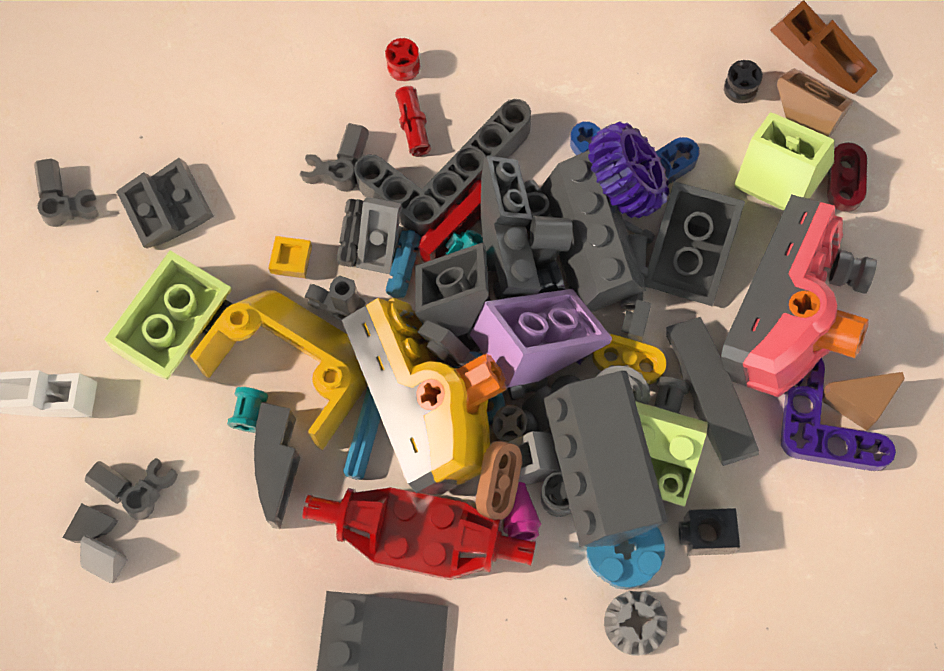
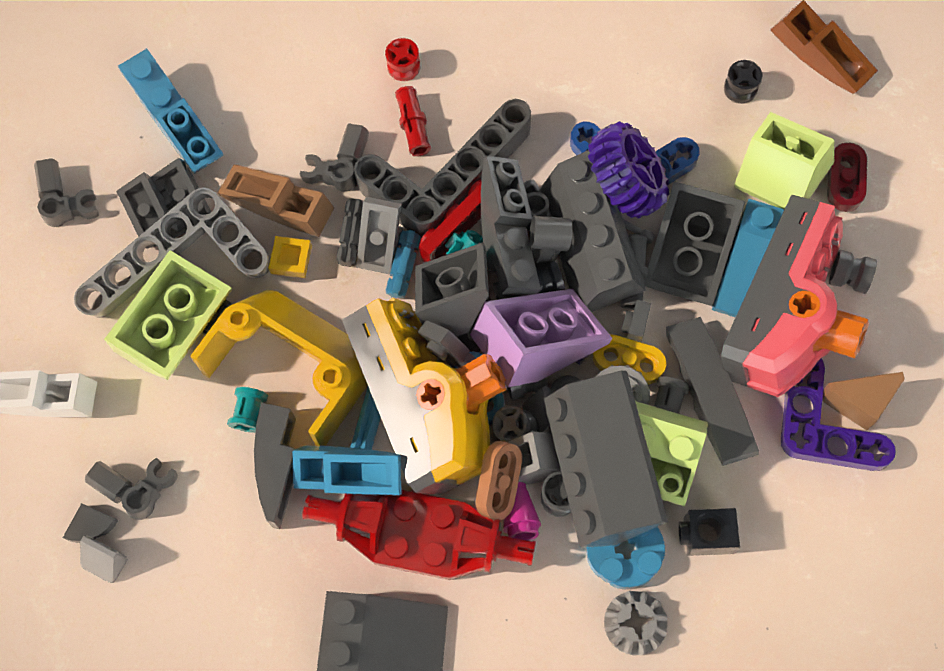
dark grey bar [305,275,366,321] -> none
medium nougat slope [777,68,854,137] -> none
none -> light grey beam [74,187,271,317]
none -> dark azure slope [118,48,224,174]
none -> medium nougat slope [218,164,334,237]
none -> dark azure slope [292,445,401,495]
none -> dark azure slope [712,199,784,318]

